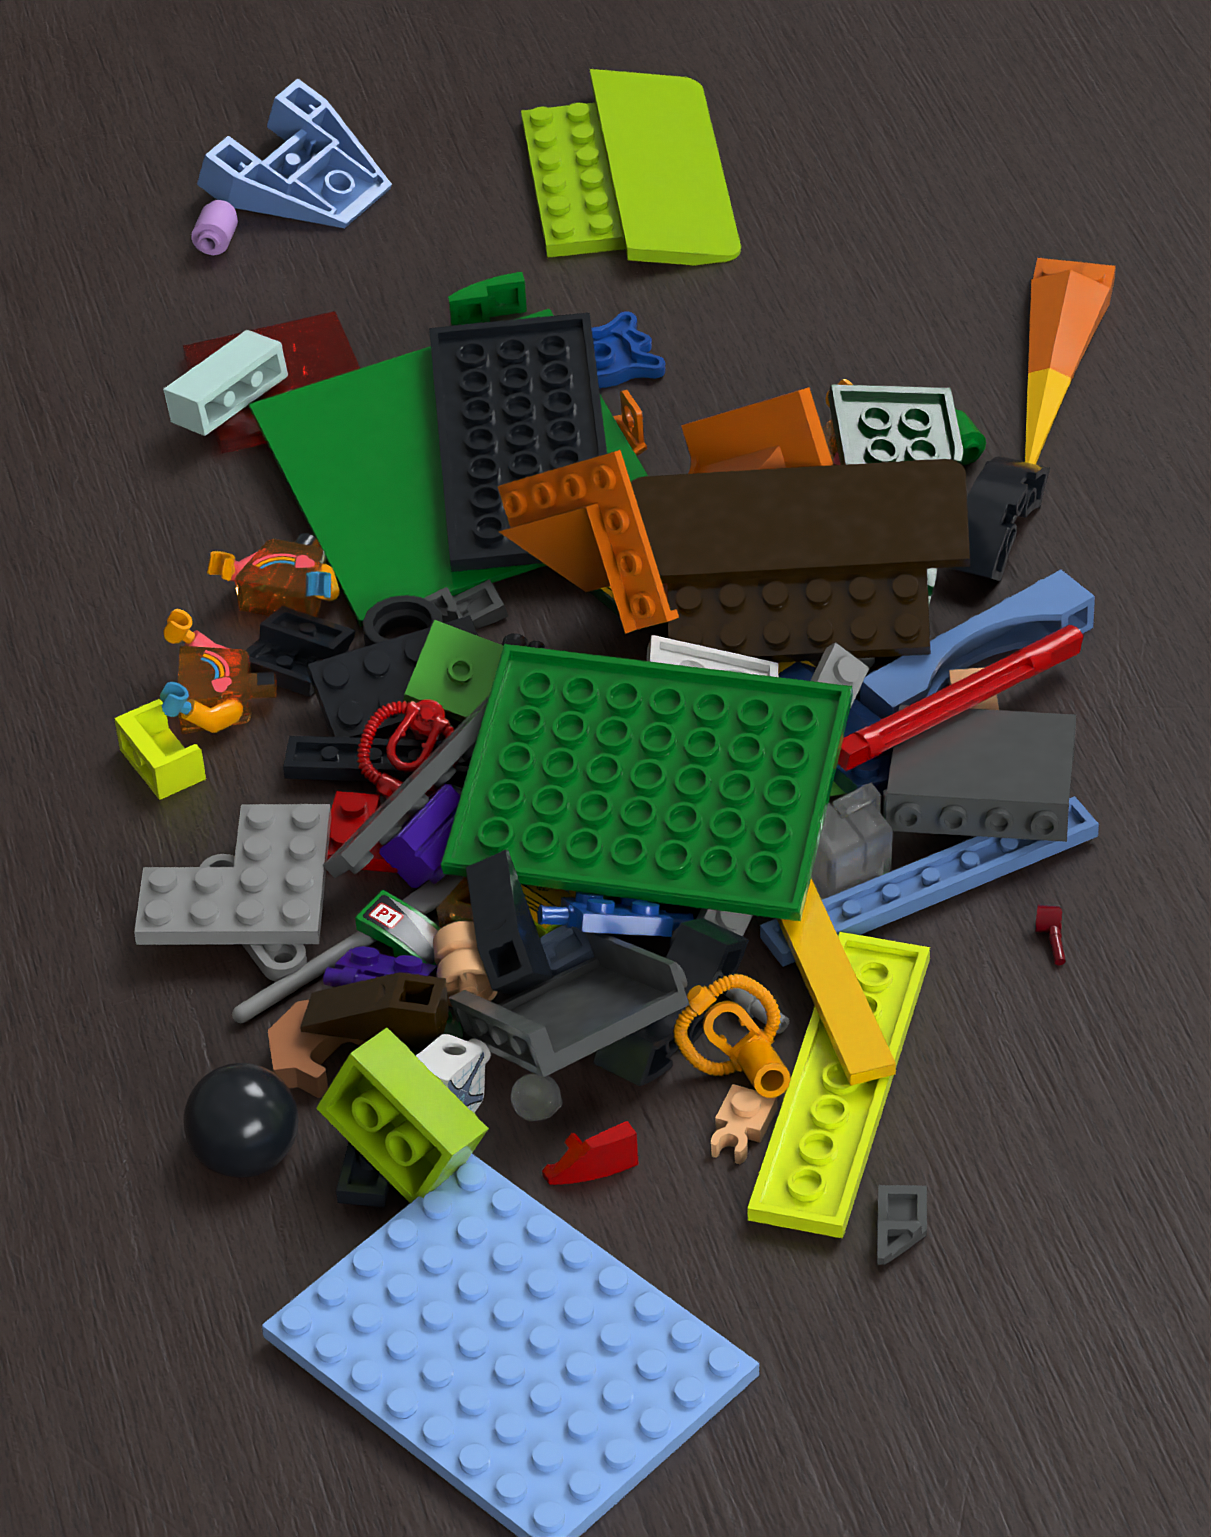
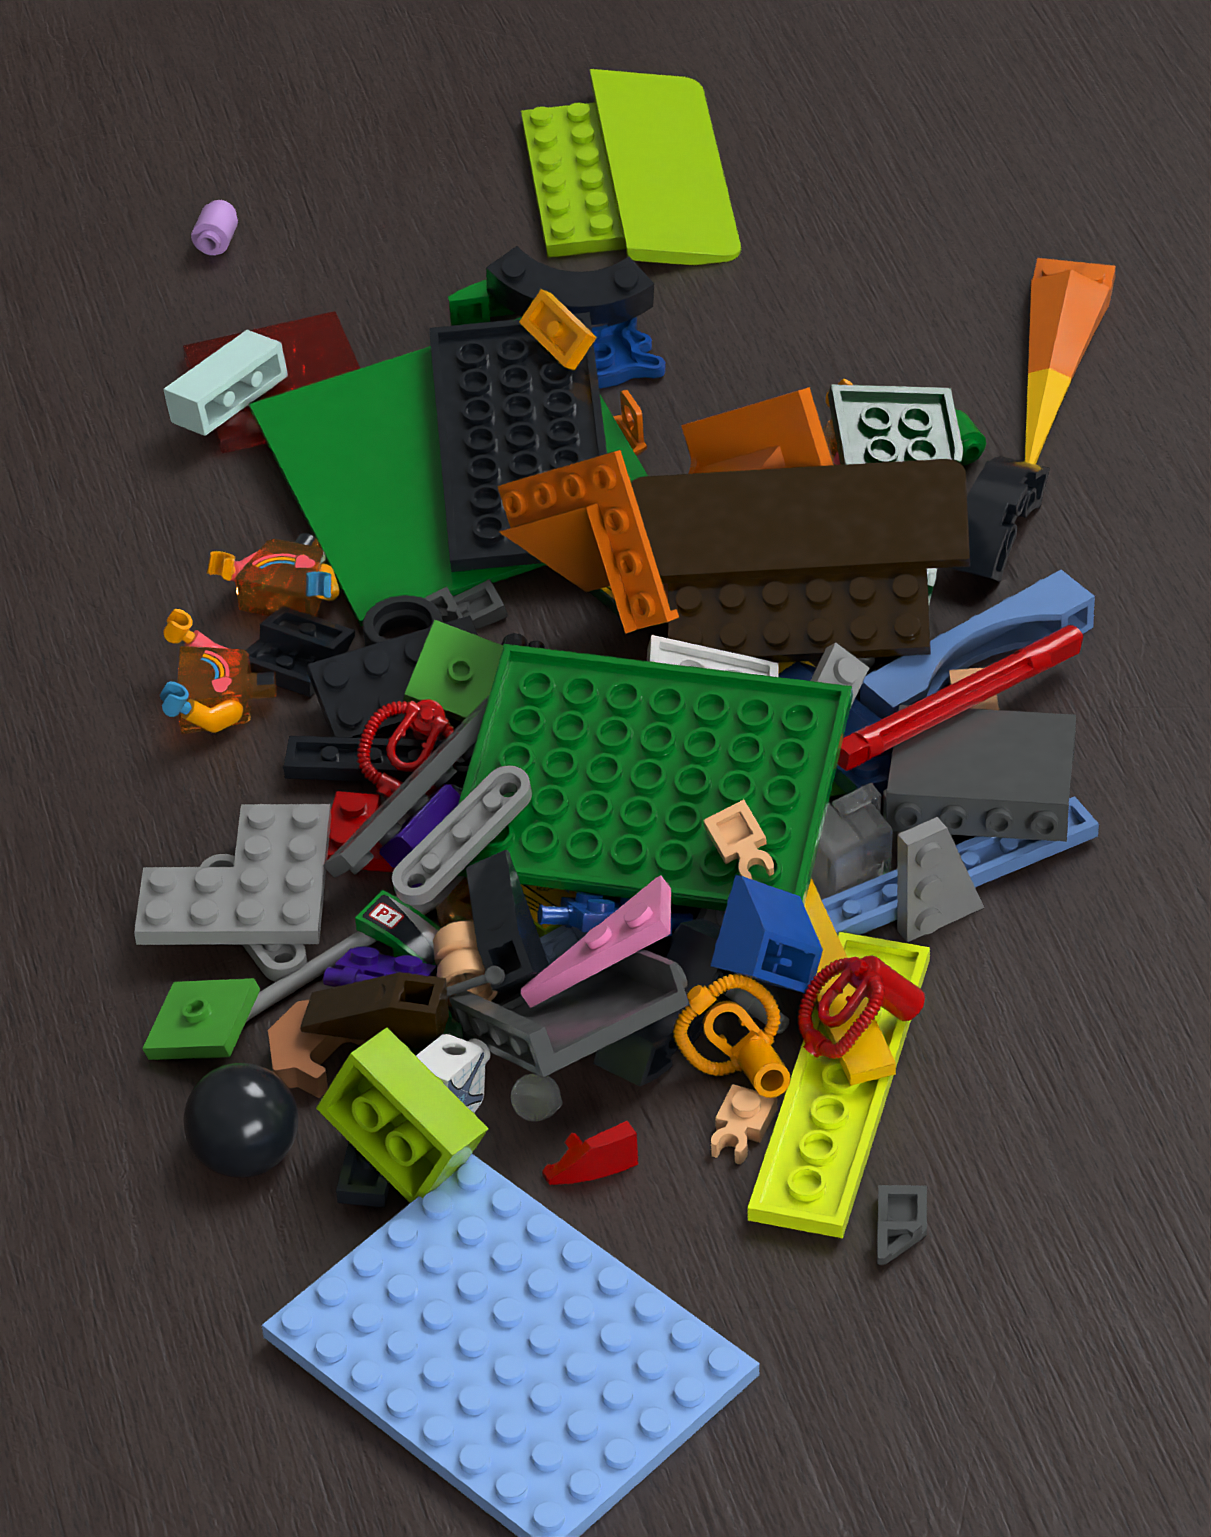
neon yellow panel [114,699,206,800] -> none
medium blue wedge [197,79,392,228] -> none
dark red hand [1036,905,1066,965] -> none
none -> bright green plate [142,978,260,1060]
none -> light grey plate [392,766,532,906]
none -> dark grey hinge [447,966,505,997]
none -> black brick [486,246,654,326]
none -> light orange plate [519,289,597,370]
none -> bright pink wing [521,875,671,1008]
none -> light nougat plate [703,800,774,880]
none -> blue slope [711,875,823,994]
none -> red piece [797,955,925,1059]
none -> light grey wing [897,817,984,942]

